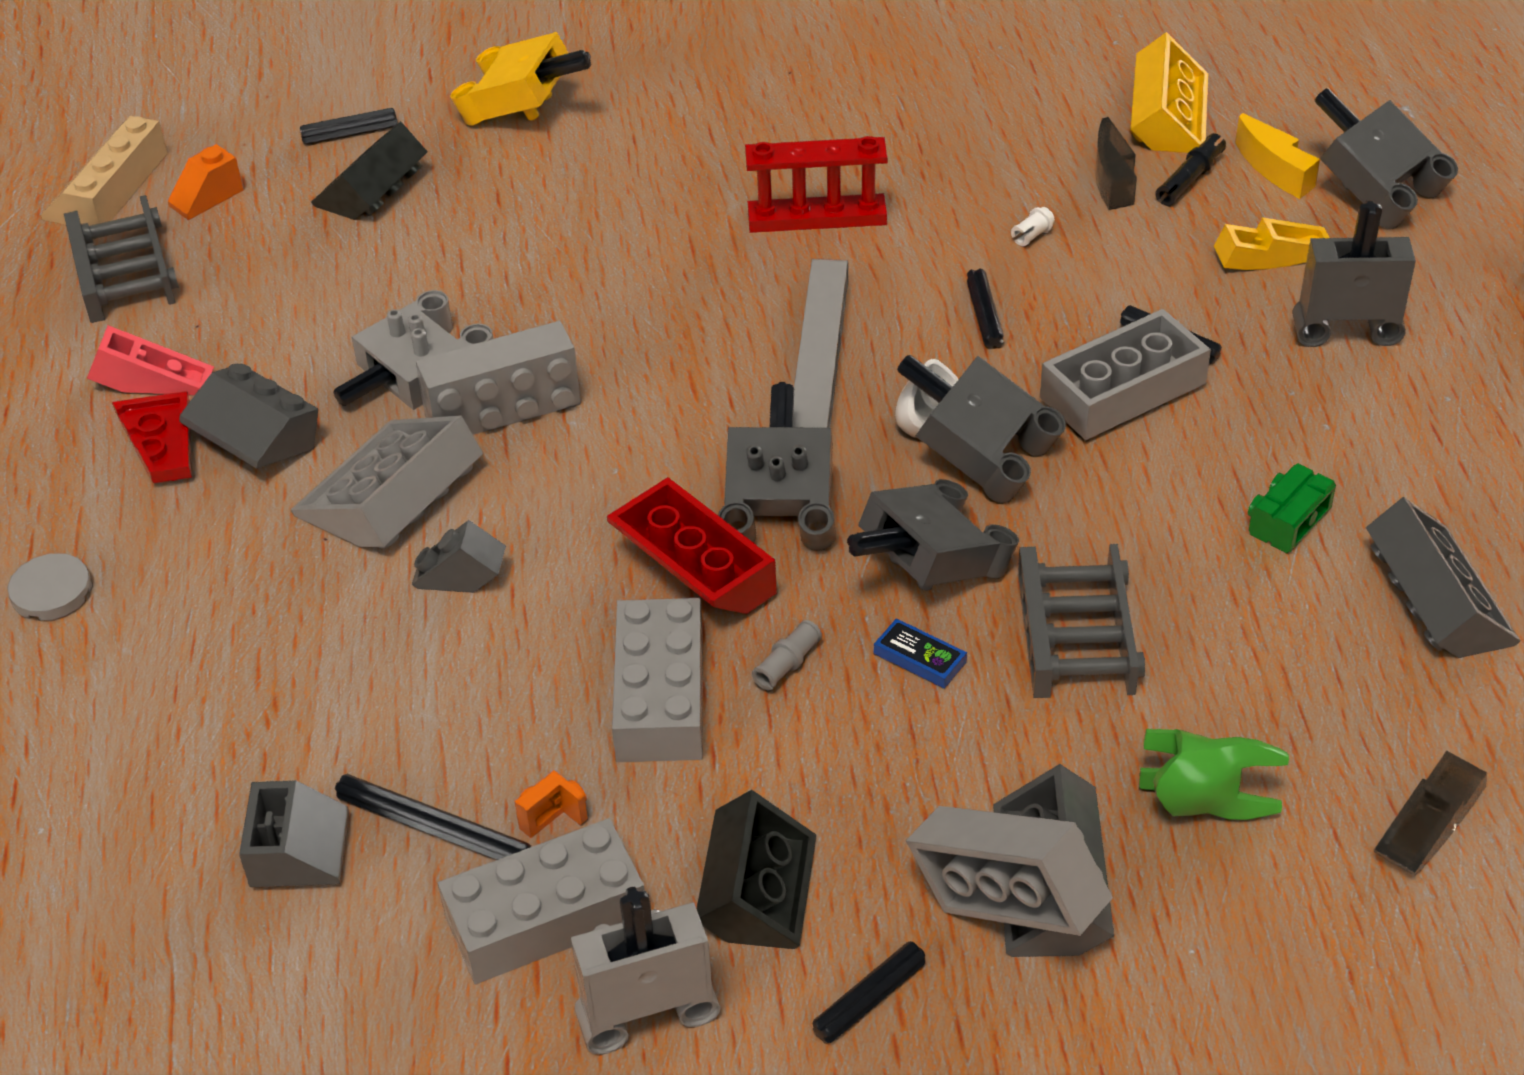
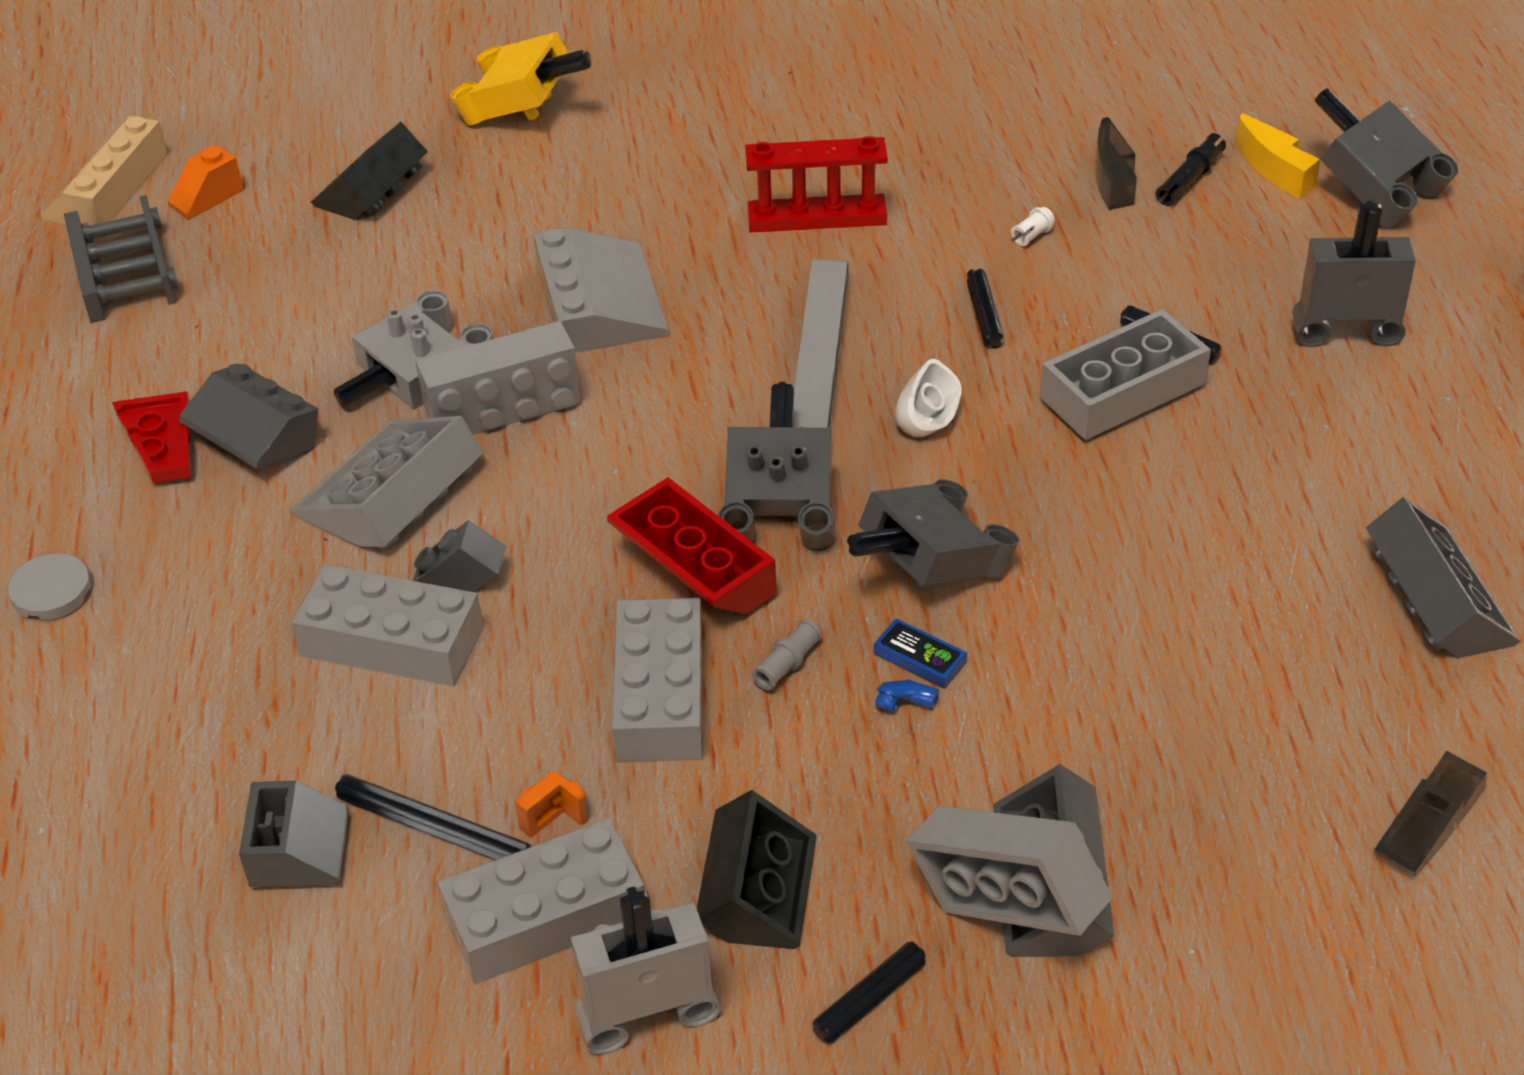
coral slope [87,325,214,395] -> none
black axle [300,108,397,144] -> none
dark grey piece [897,355,1066,503] -> none
dark grey fence [1017,544,1145,698] -> none
yellow slope [1130,32,1208,153] -> none
bright green piece [1139,729,1289,820] -> none
yellow slope [1214,217,1330,270] -> none
green brick [1248,463,1336,553] -> none
none -> light grey brick [292,564,483,687]
none -> light grey slope [533,227,669,353]
none -> blue arm [875,680,940,712]

